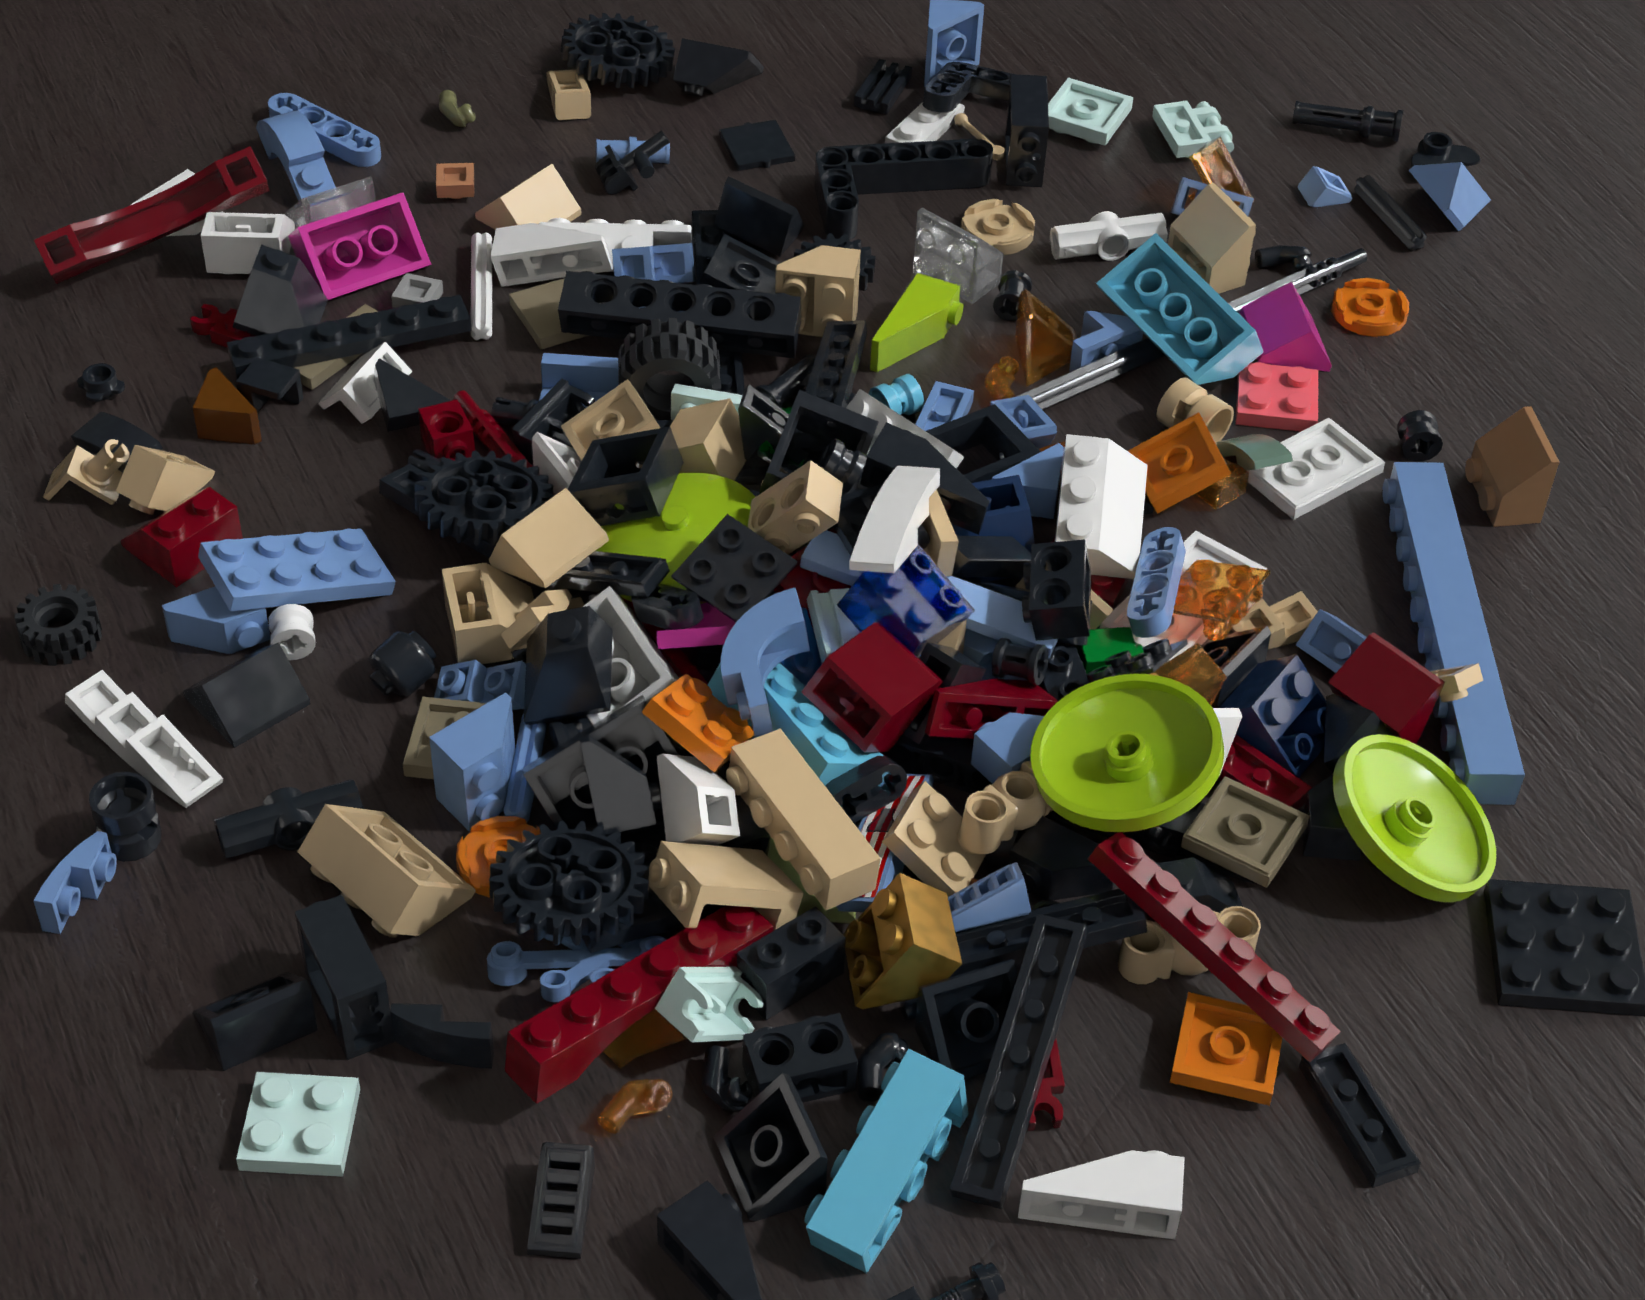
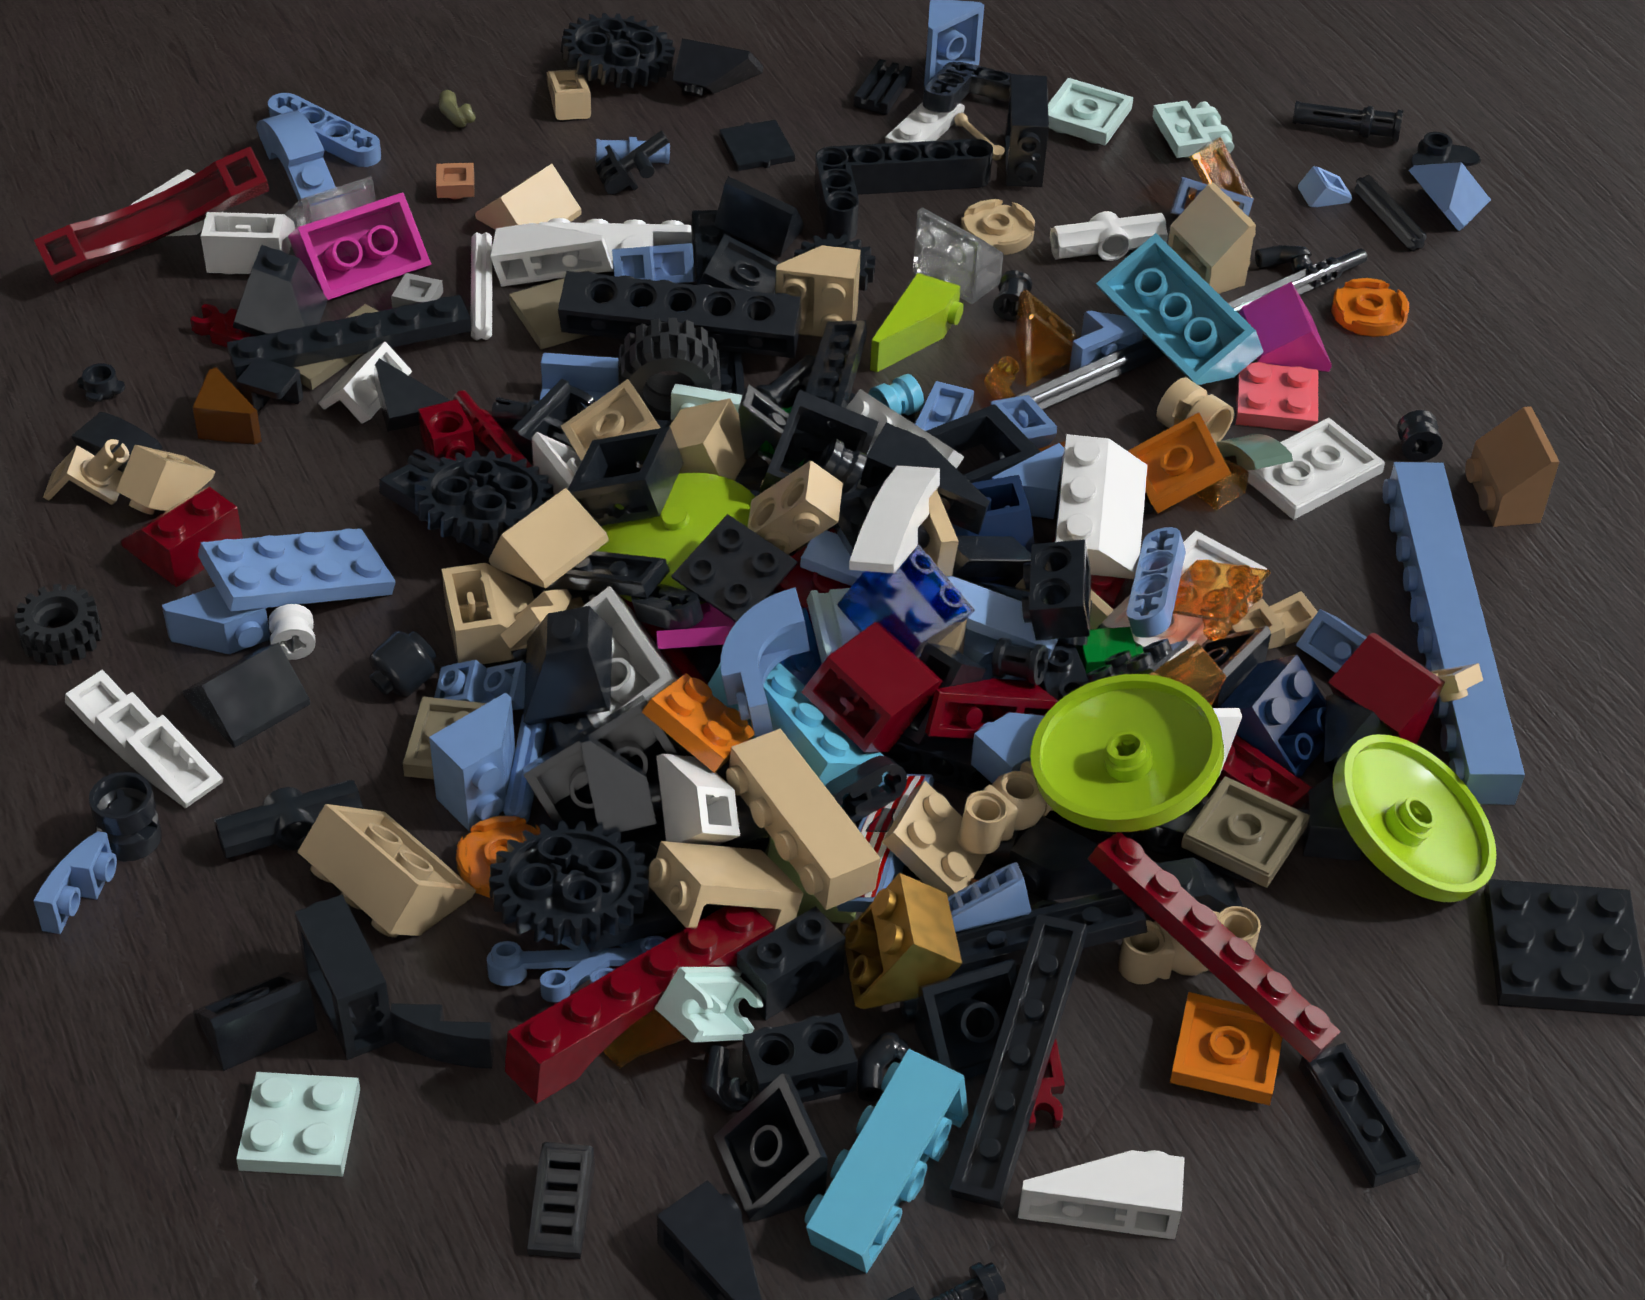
clear orange arm [597,1079,673,1134] -> none

